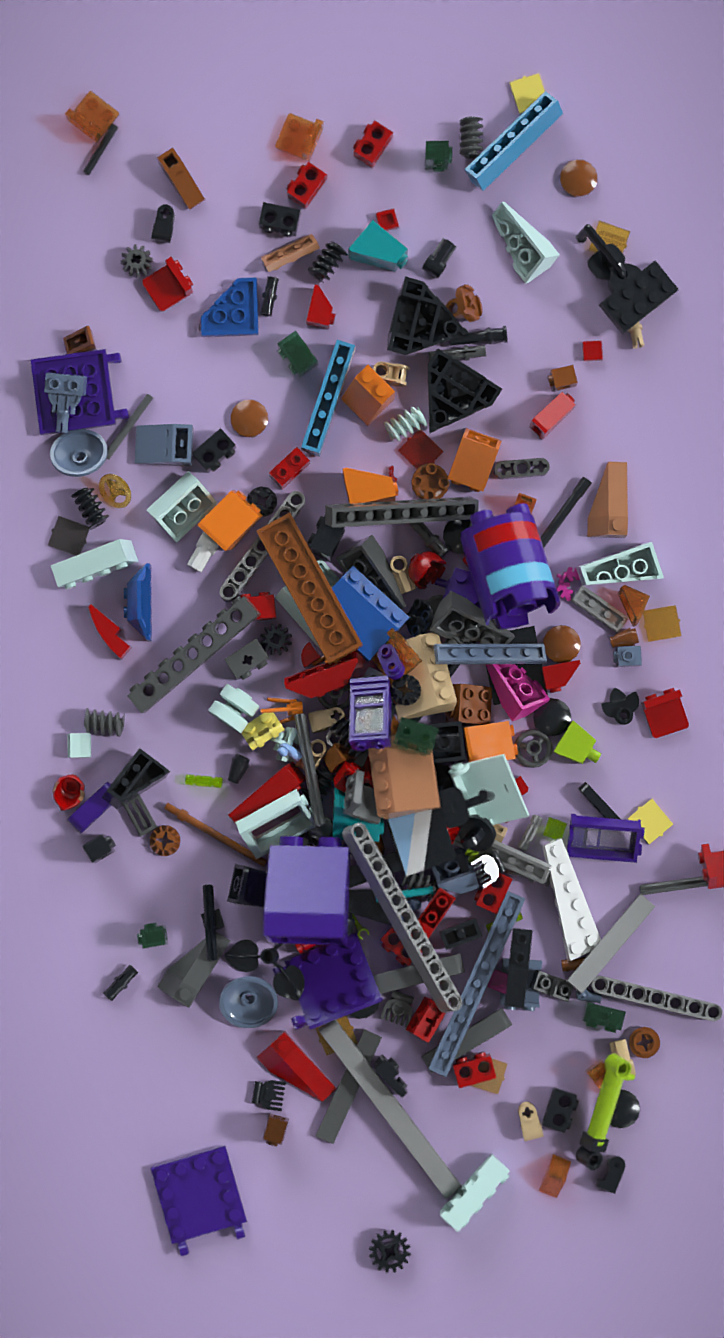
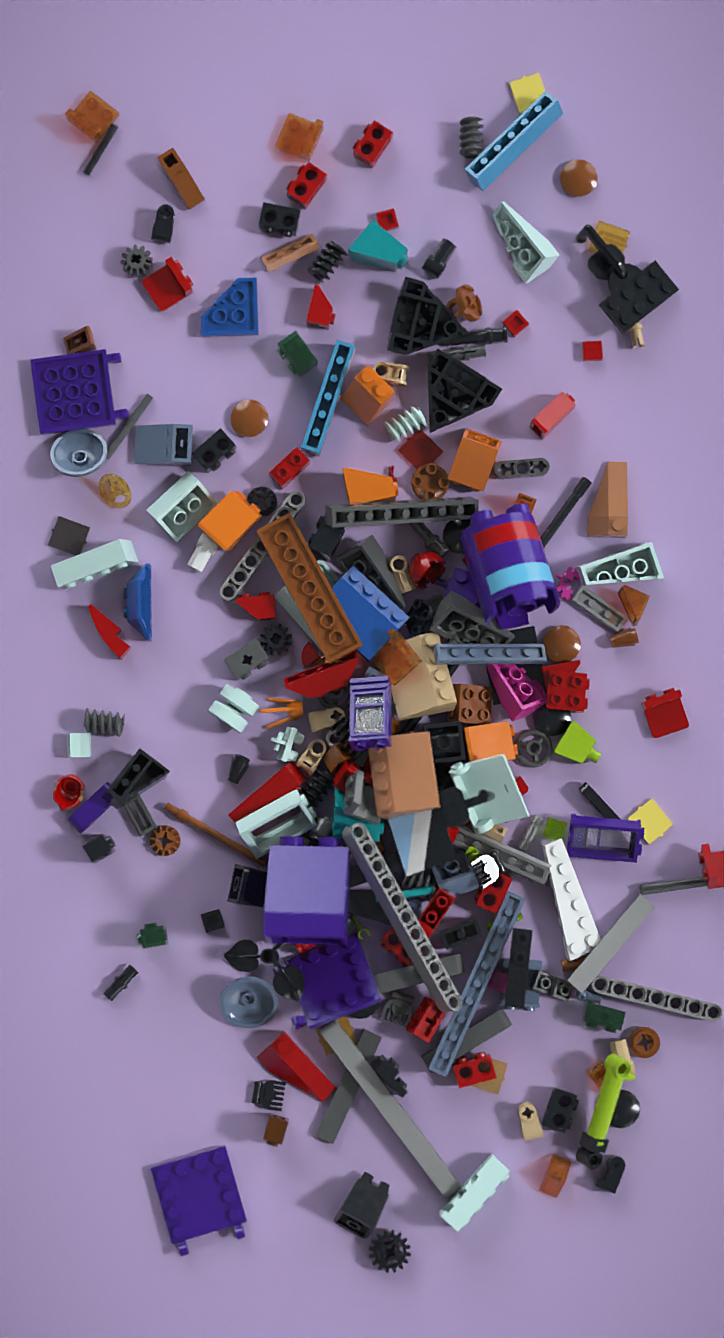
sand blue brick [44,373,87,433] -> none
black piece [71,487,109,530] -> none
dark grey brick [127,596,261,713] -> none
dark grey wedge [157,932,231,1008] -> none
clear neon green axle [185,774,223,788] -> none
black axle [203,884,218,961] -> none
light yellow plate [241,712,285,751] -> none
black pin [260,276,279,316] -> none
light blue arm [277,743,302,762] -> none
dark grey axle [294,713,326,827] -> none
dark purple plate [377,644,405,680] -> none
black gear [390,675,421,706] -> none
clear green brick [393,717,439,756] -> none
clear green brick [425,141,452,172] -> none
black tile [458,814,496,852] -> none
dark orange brick [548,365,578,391] -> none
black plate [602,688,639,725] -> none
sand blue brick [613,646,642,667] -> none
clear yellow piece [643,605,681,642] -> none
none -> black hips [333,1172,390,1239]
none -> red tile [502,310,529,337]
none -> red bracket [546,670,590,713]

